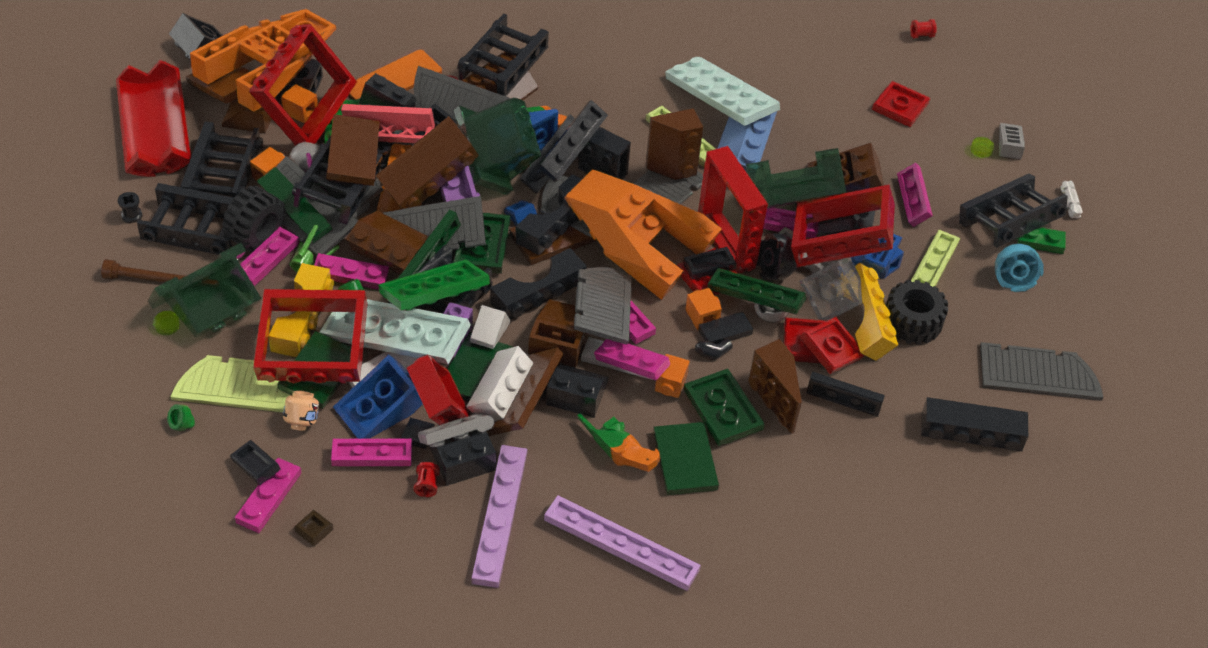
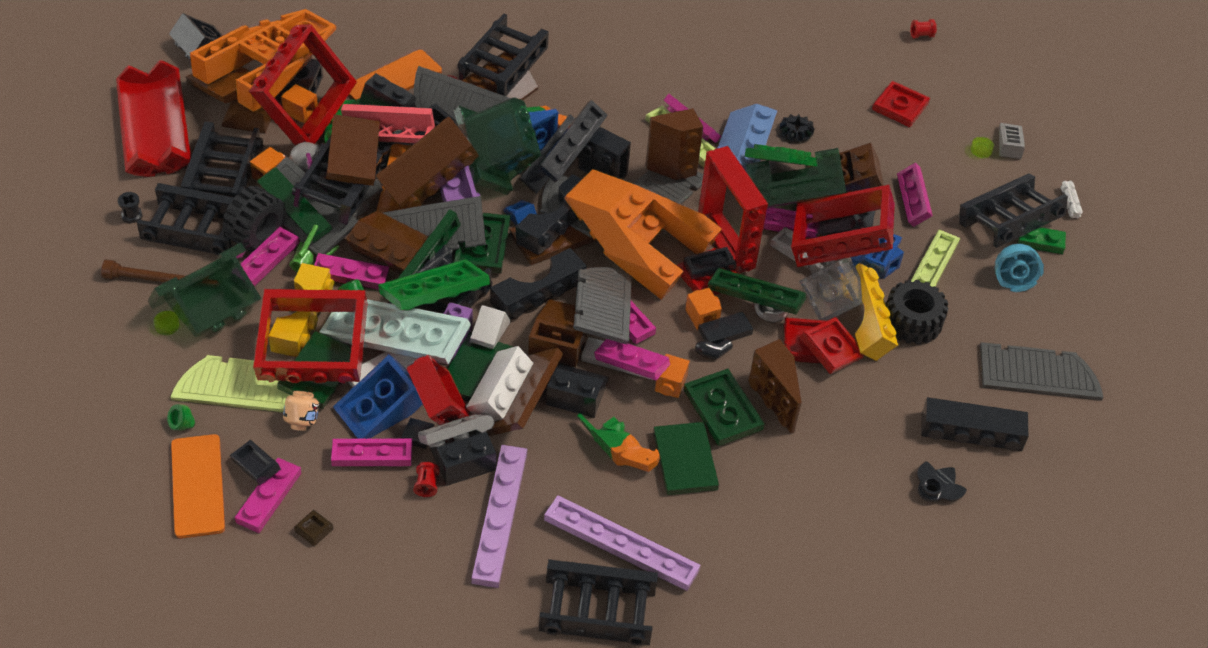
light aqua plate [665,56,780,126] -> none
black cylinder [756,234,797,280] -> none
black tile [806,371,885,417] -> none
none -> orange piece [171,434,225,539]
none -> black fence [539,559,658,646]
none -> dark pink plate [664,94,722,143]
none -> green plate [745,144,818,167]
none -> black gear [779,114,815,142]
none -> black plate [917,461,967,502]

